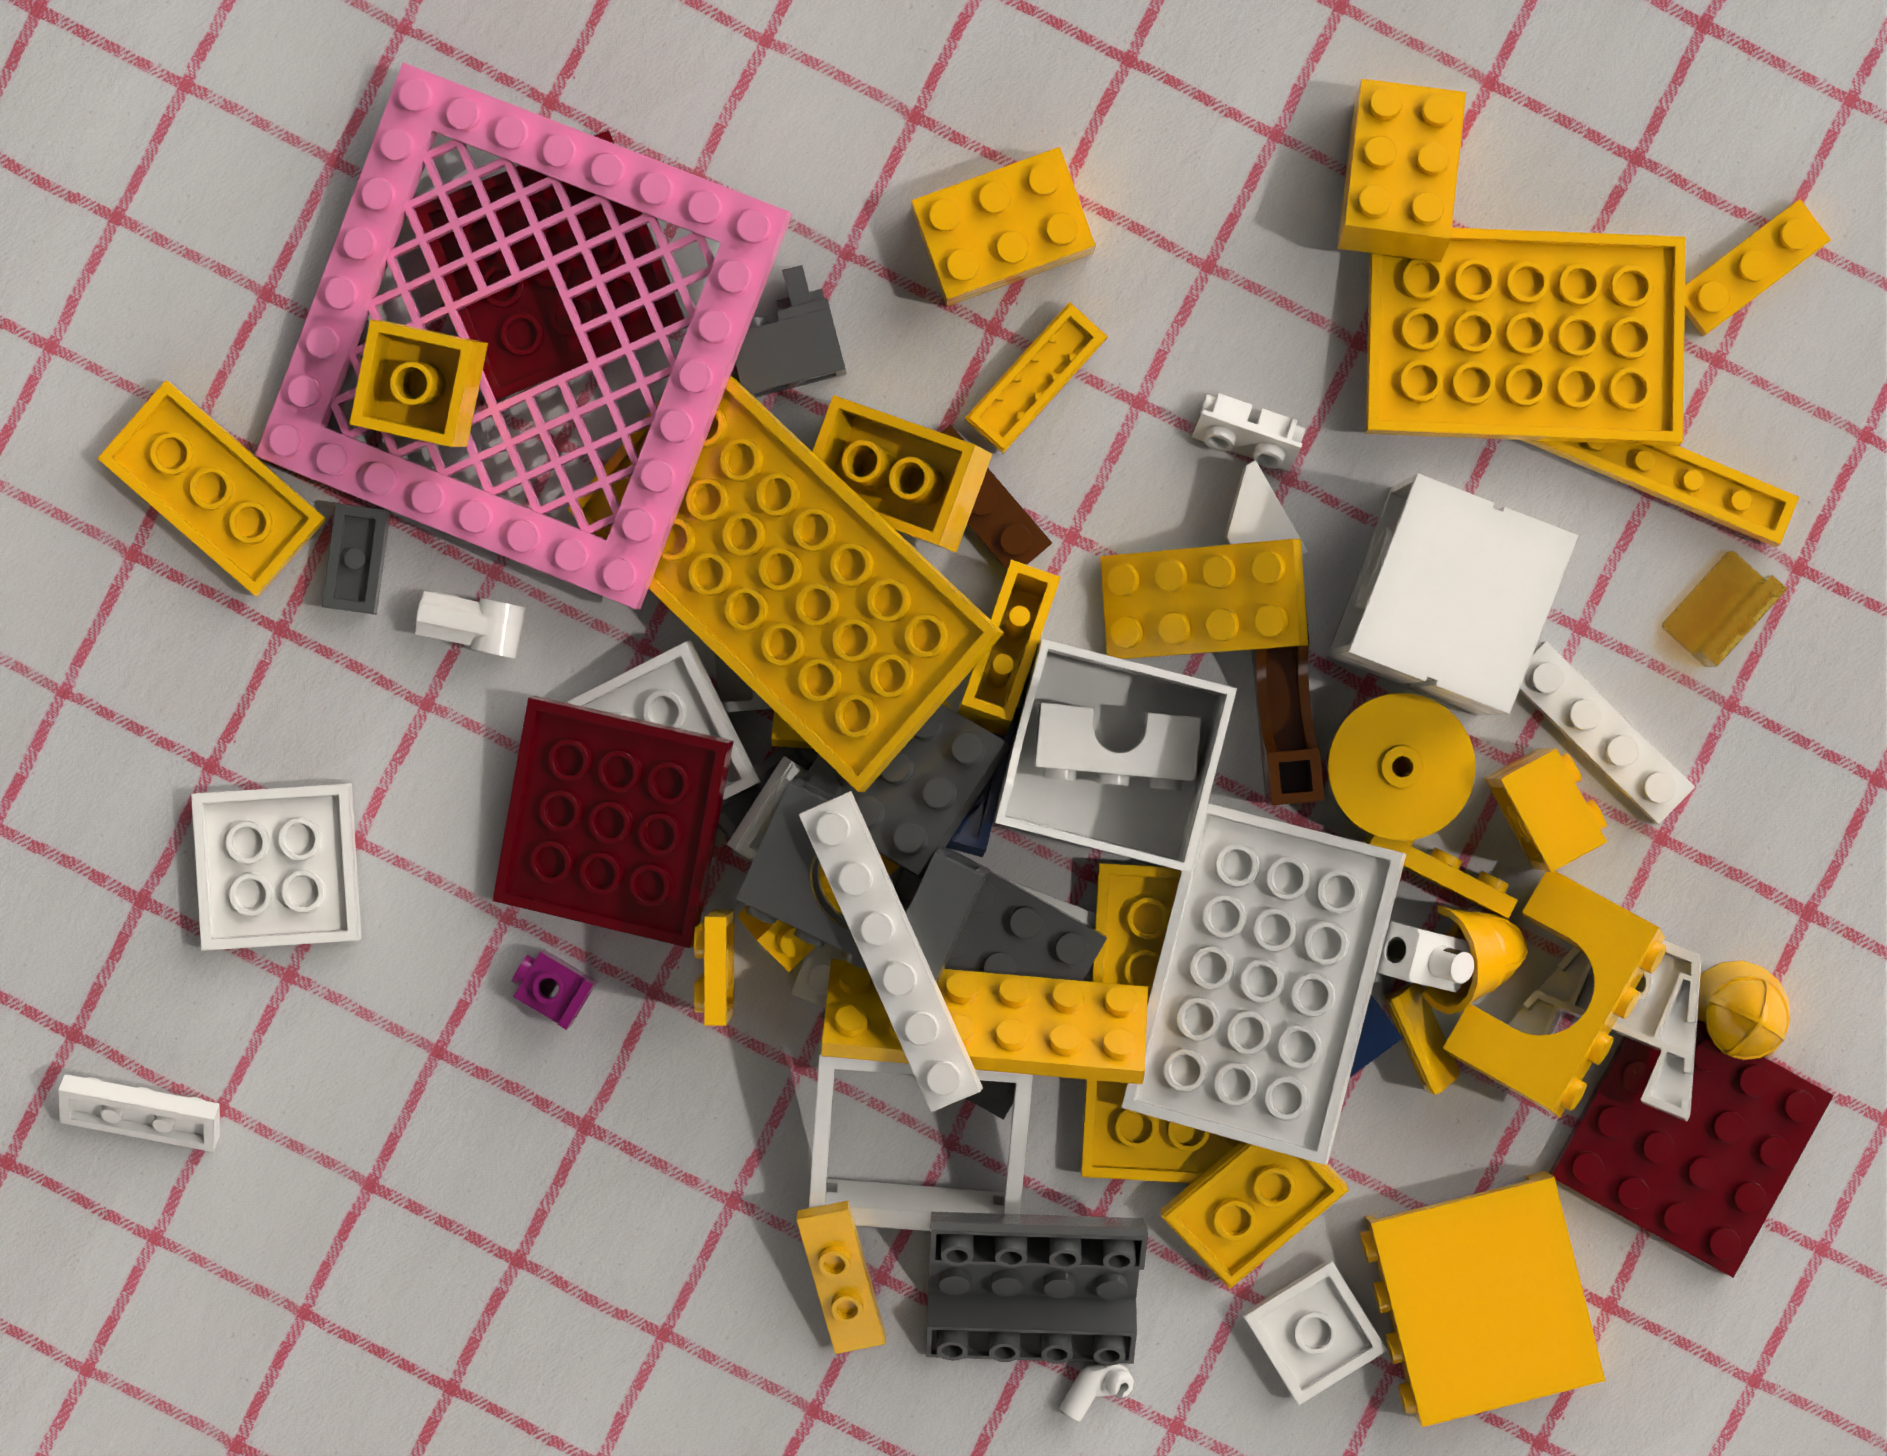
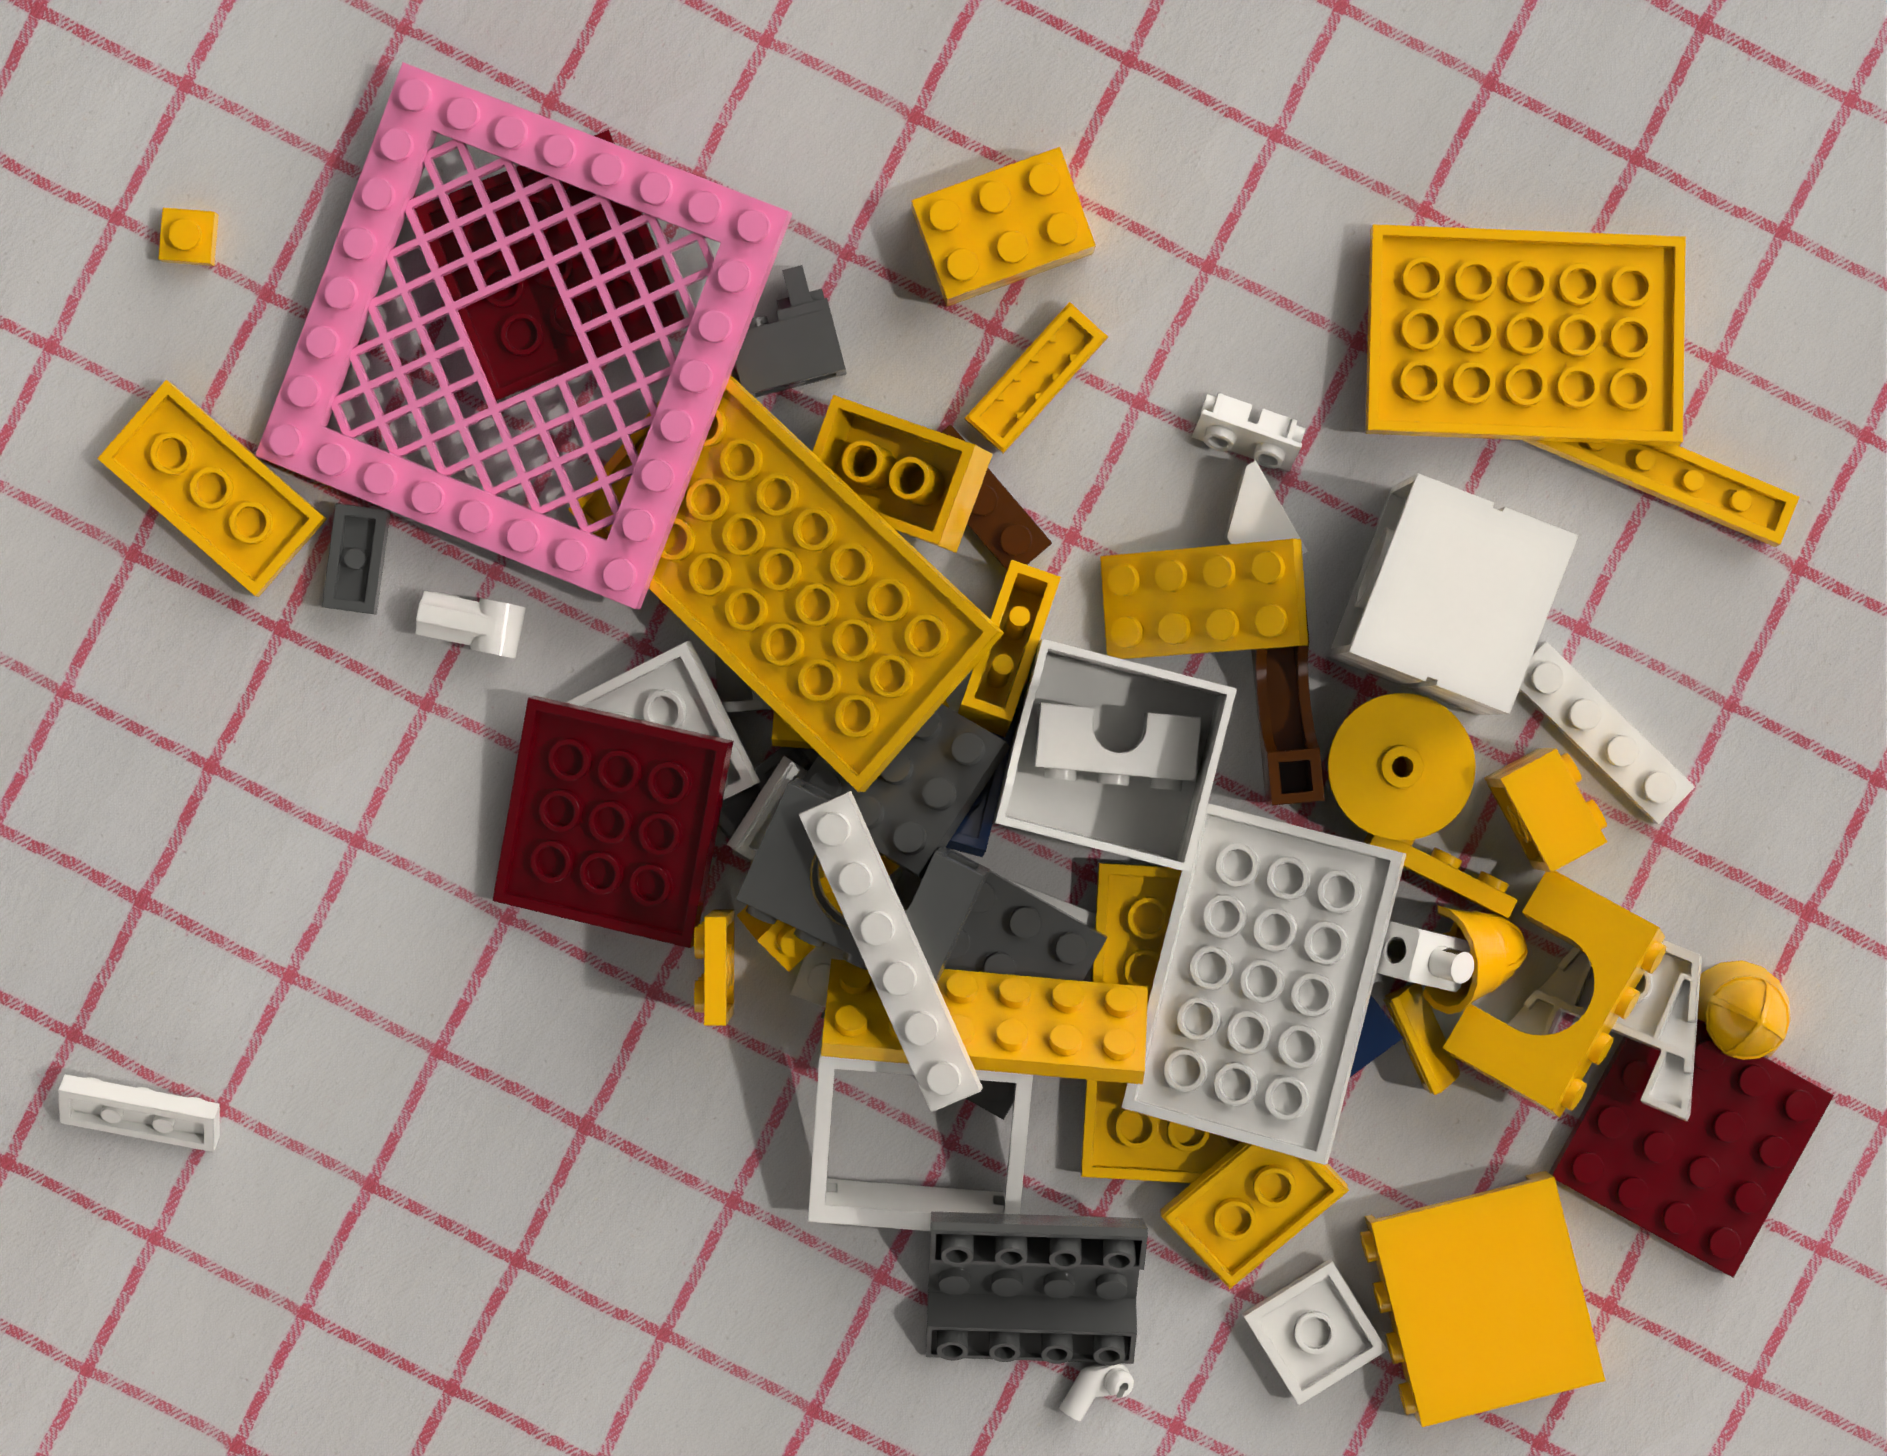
white plate [191,783,362,951] -> none
yellow brick [349,319,488,447] -> none
magenta brick [511,949,598,1030] -> none
yellow plate [796,1200,886,1354] -> none
yellow brick [1337,78,1466,262] -> none
clear yellow panel [1662,551,1788,668] -> none
yellow plate [1685,199,1831,336] -> none
none -> yellow plate [158,207,219,266]

